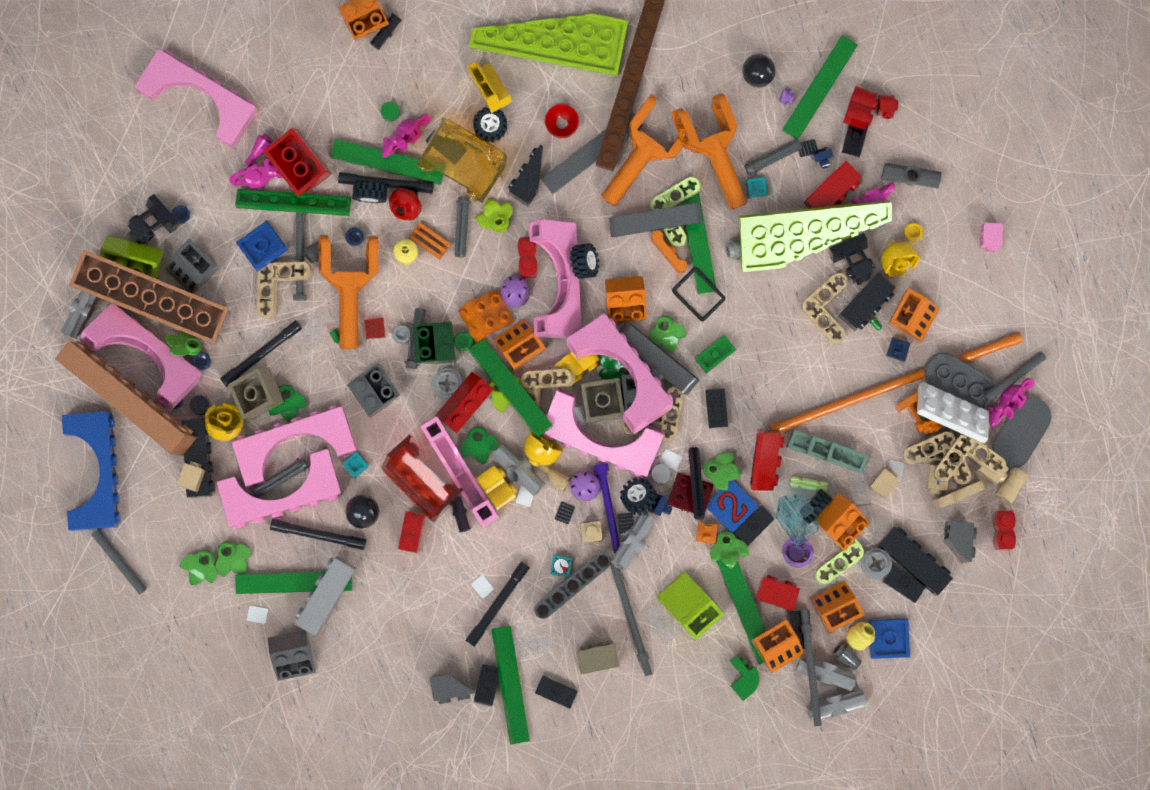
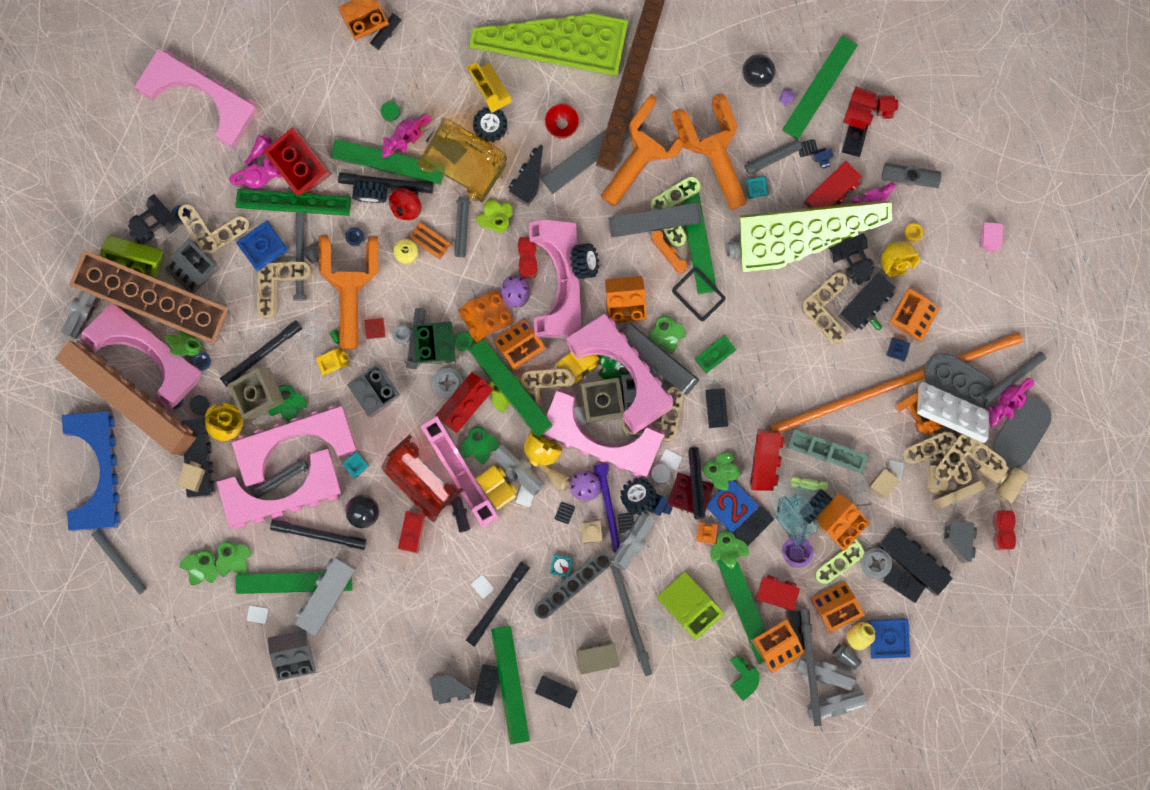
none -> tan beam [178,204,249,254]
none -> yellow bracket [316,349,350,376]

